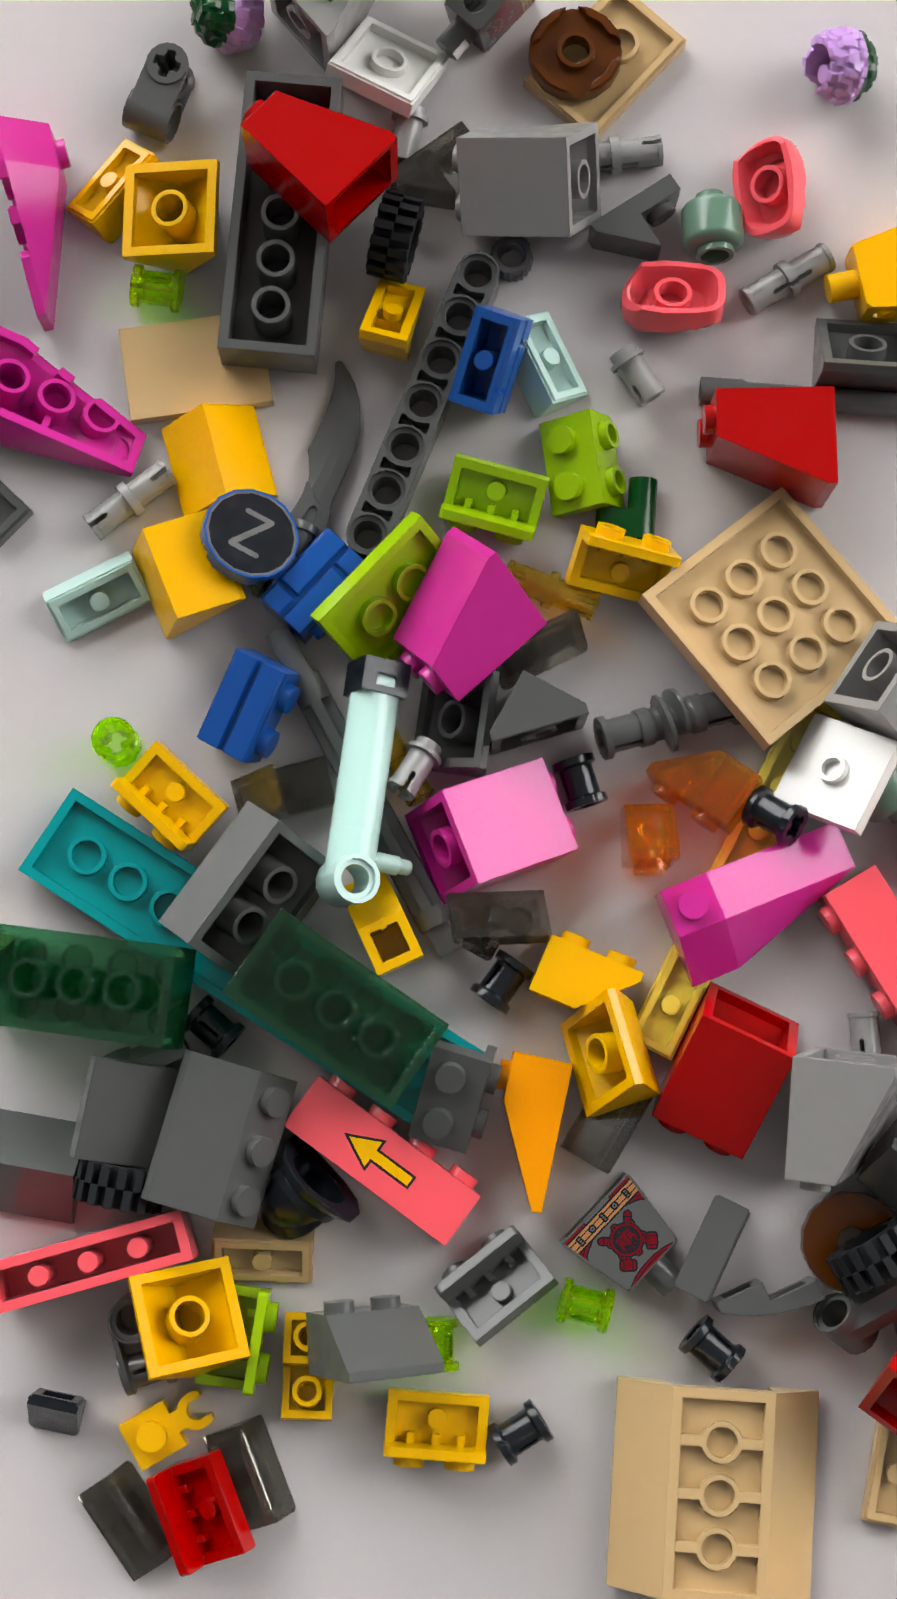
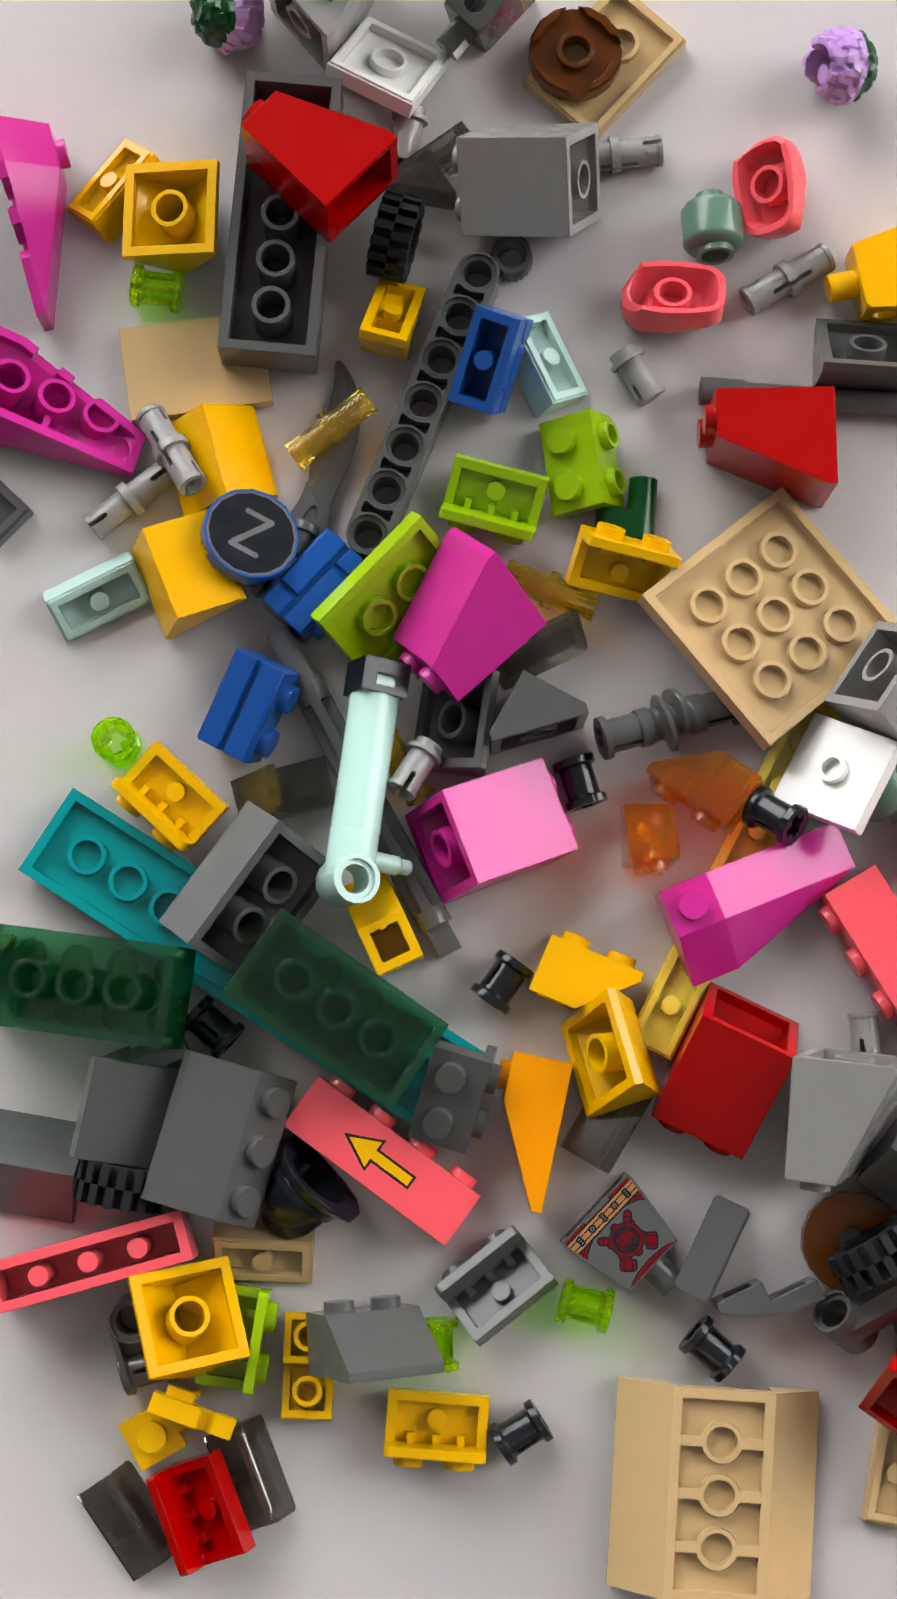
black slope [27,1388,86,1436] -> none
dark grey piece [122,42,195,144] -> none
clear smoke slope [446,890,552,961] -> none
dark grey slope [587,174,681,261] -> none
none -> light grey pin [136,404,207,496]
none -> yellow plate [146,1384,237,1441]
none -> clear yellow pin [284,386,379,470]

